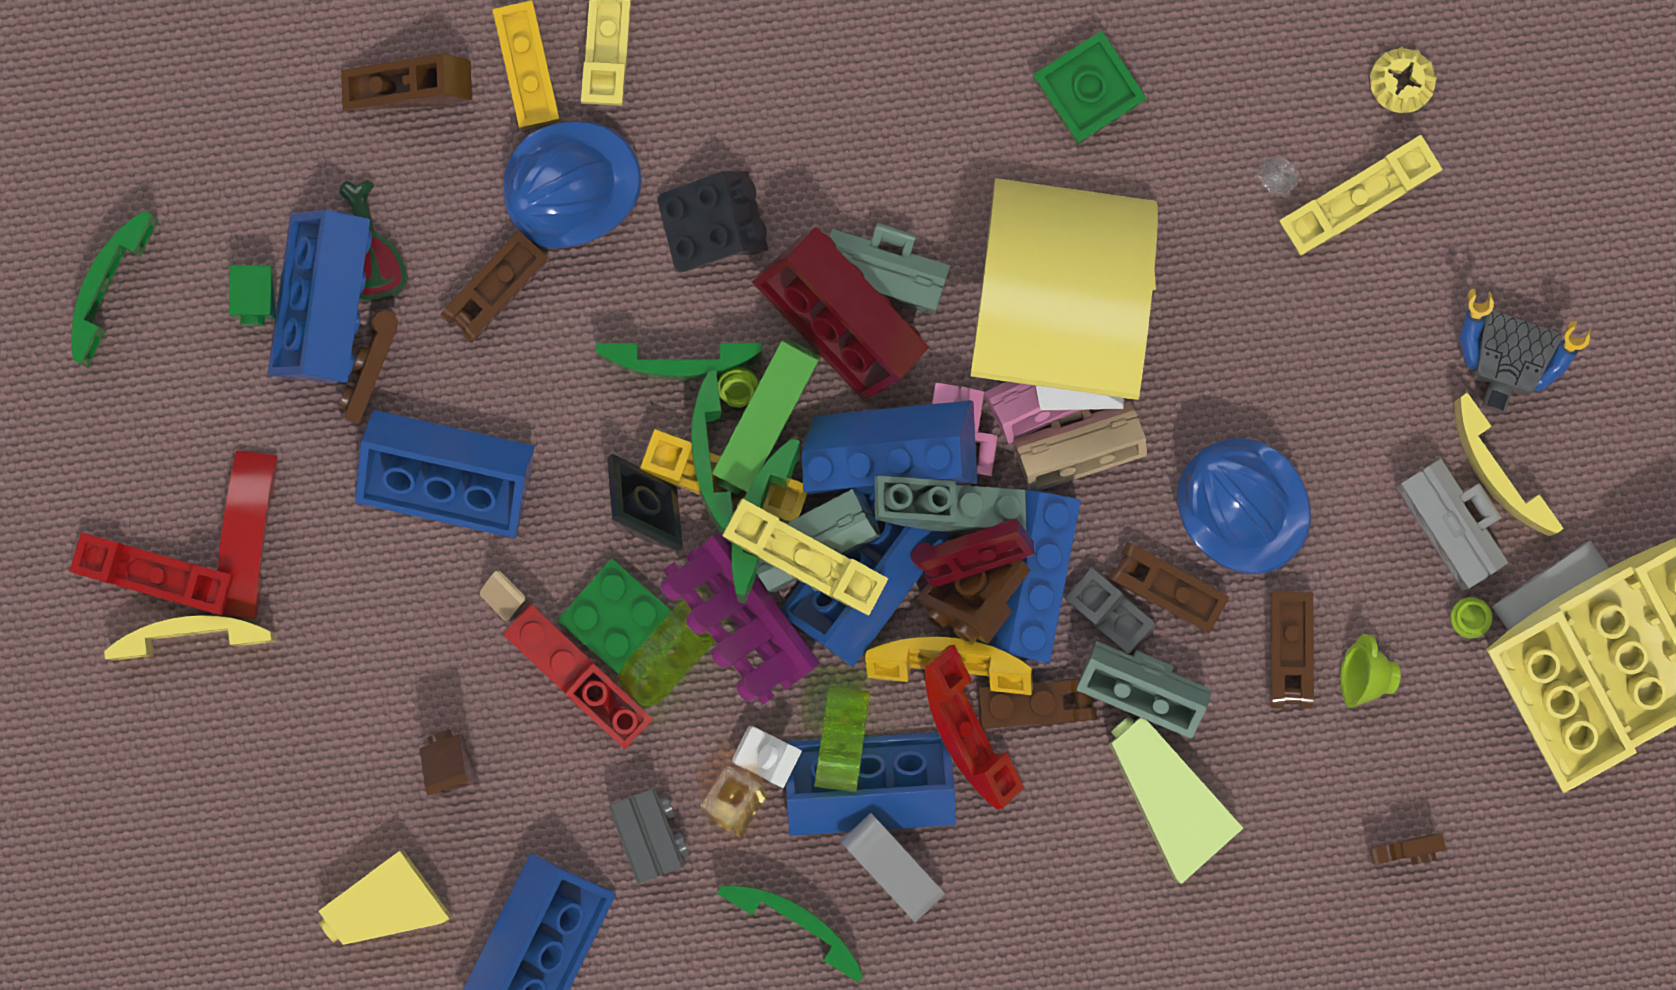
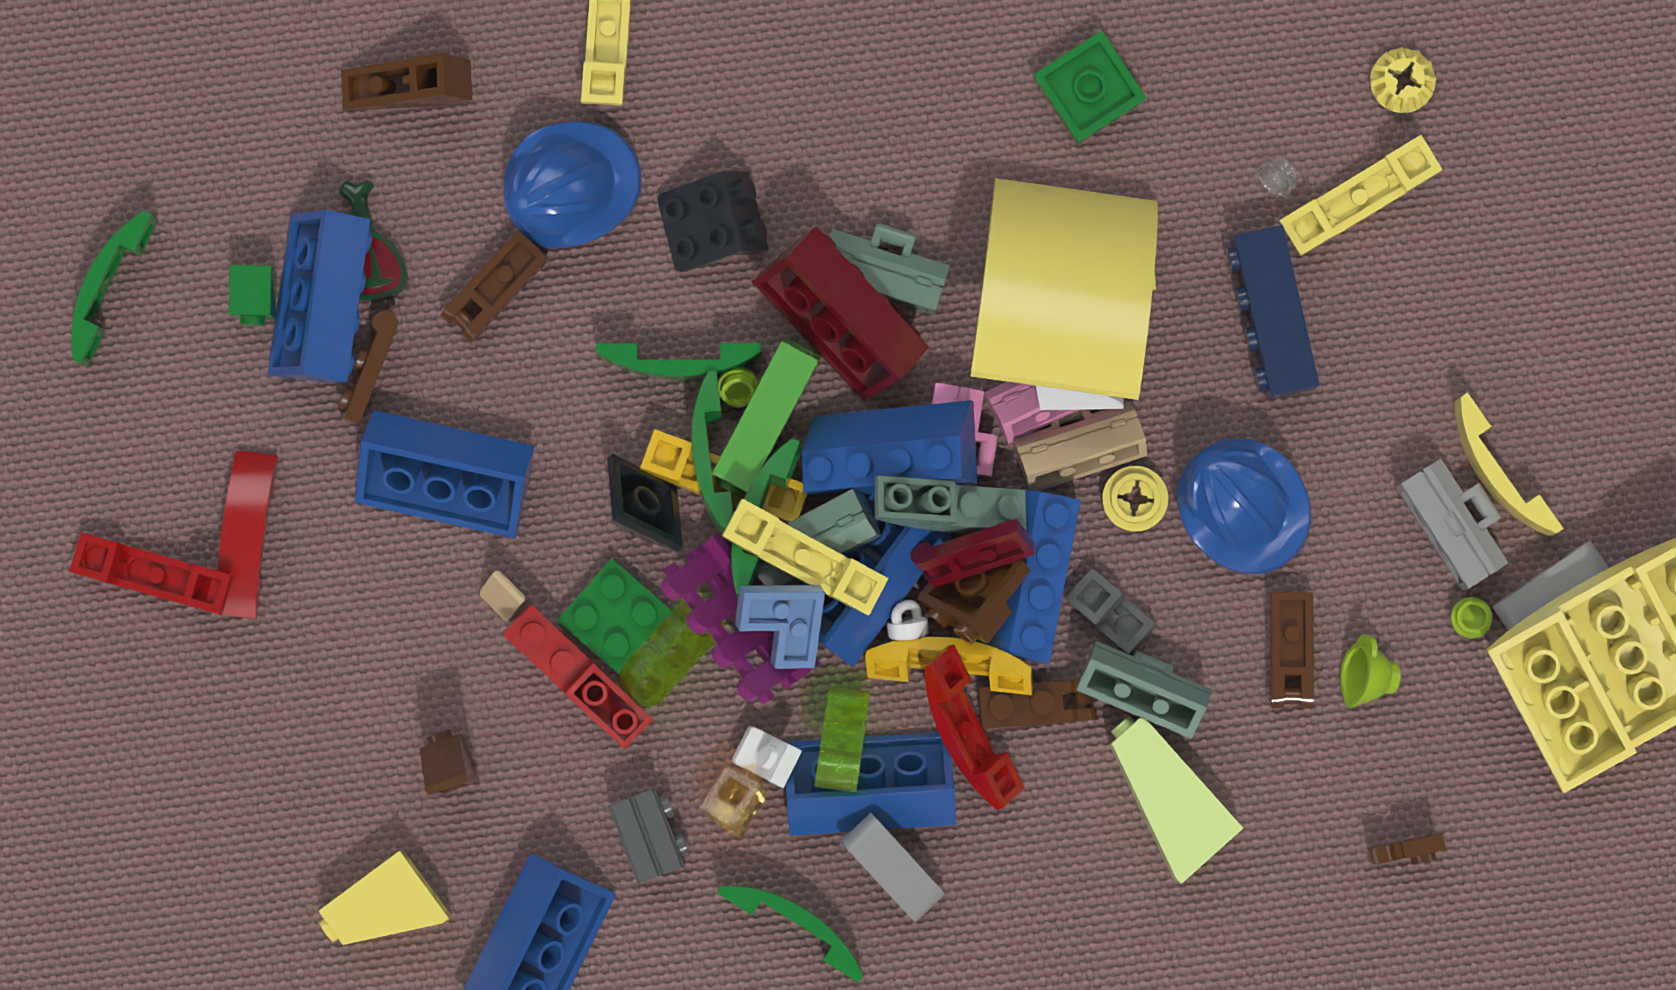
light yellow slope [104,616,277,661] -> none
yellow plate [492,0,560,131] -> none
reddish brown plate [1107,542,1229,634] -> none
torso [1459,289,1591,413] -> none
none -> medium blue plate [735,585,825,669]
none -> white tile [887,600,929,640]
none -> light yellow gear [1102,466,1168,532]
none -> dark blue brick [1226,225,1320,400]

